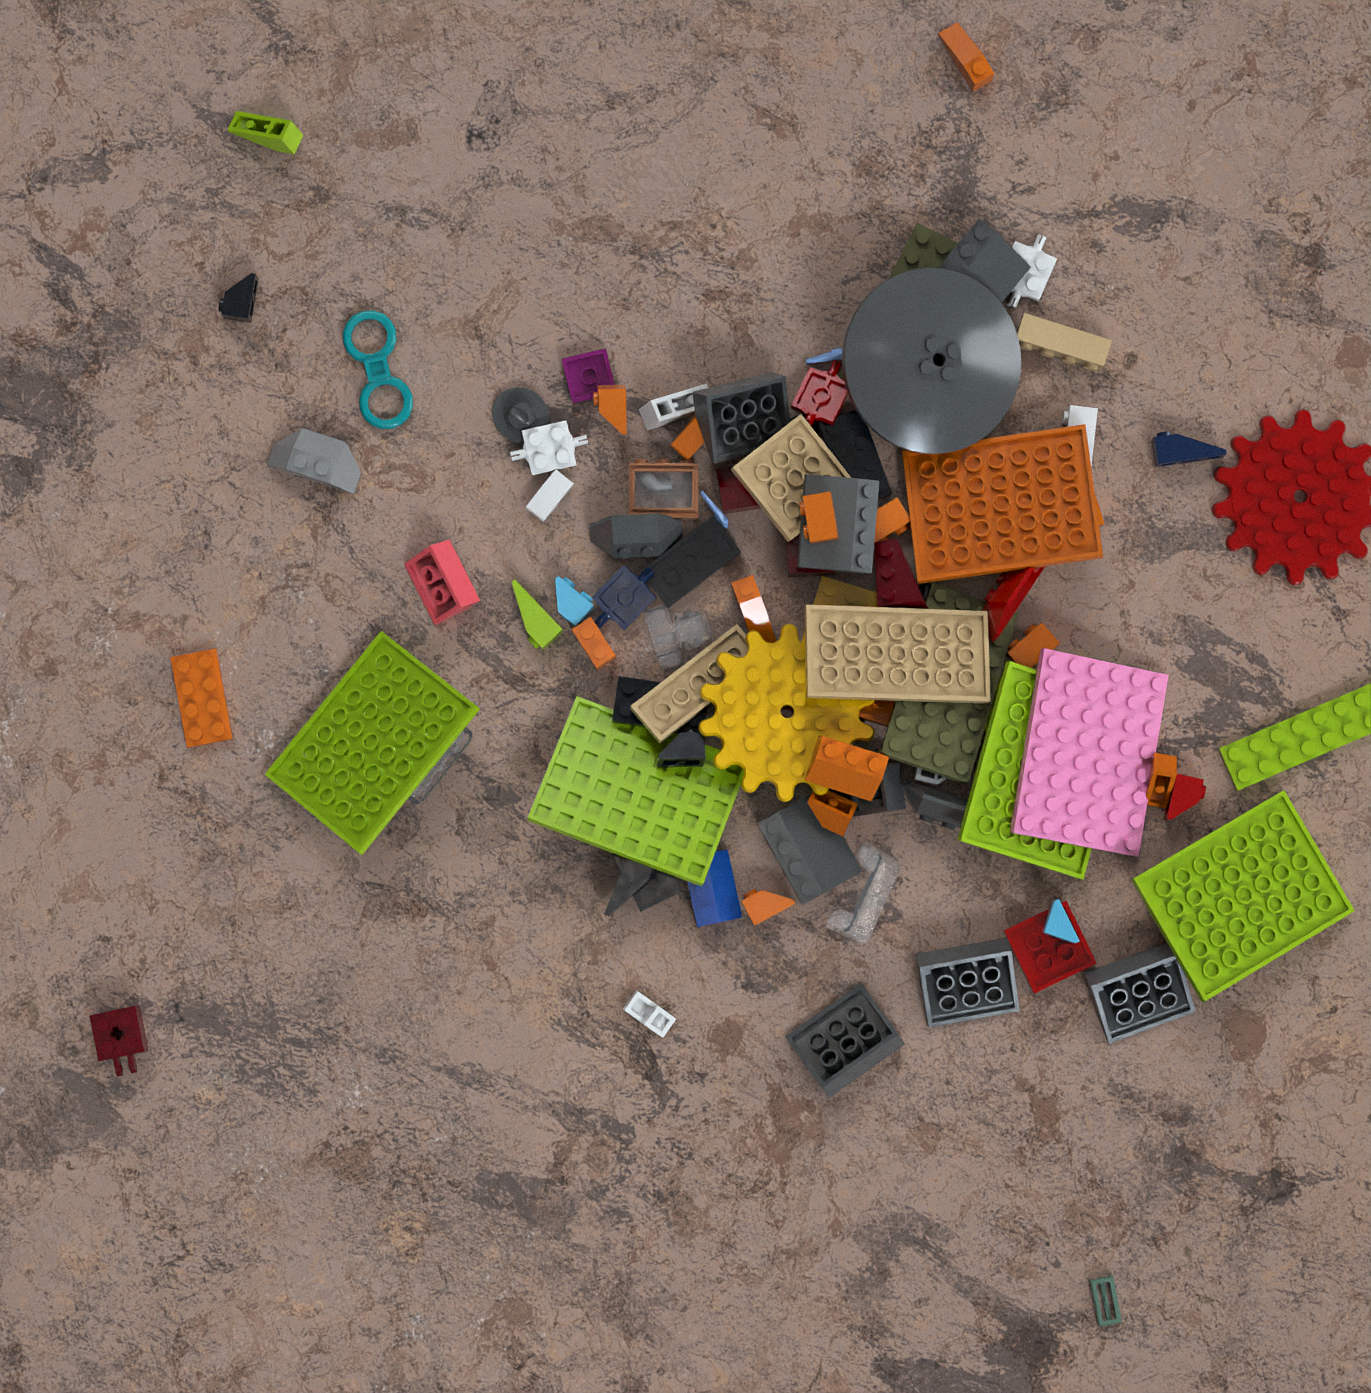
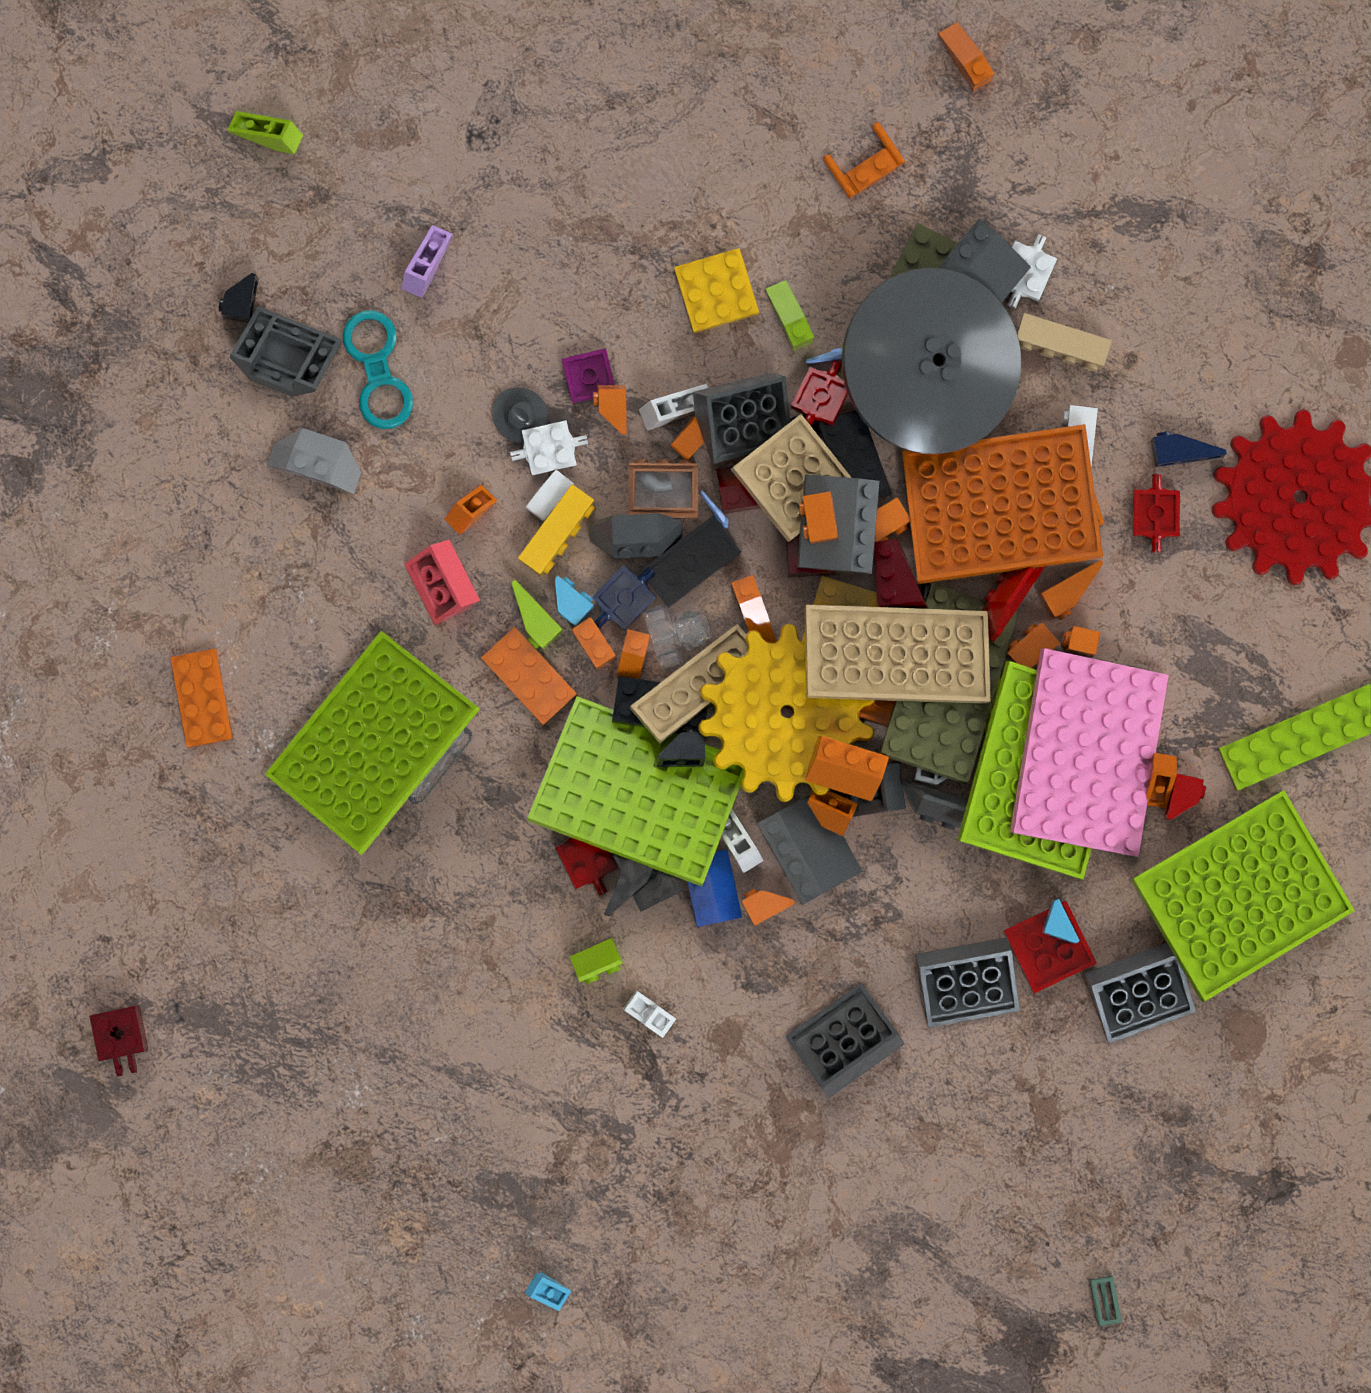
clear windscreen [823,842,900,943] -> none
none -> dark grey slope [230,306,342,397]
none -> lavender slope [401,225,453,298]
none -> orange slope [444,484,498,535]
none -> orange plate [481,627,577,726]
none -> yellow brick [518,484,596,577]
none -> medium azure slope [525,1272,571,1311]
none -> red plate [555,837,617,896]
none -> lime slope [569,938,624,985]
none -> orange slope [617,629,651,679]
none -> yellow plate [674,248,759,333]
none -> white slope [721,809,763,873]
none -> lime slope [765,280,814,352]
none -> orange plate [823,122,906,199]
none -> orange slope [1039,560,1104,620]
none -> orange brick [1061,626,1101,658]
none -> red plate [1133,474,1180,553]

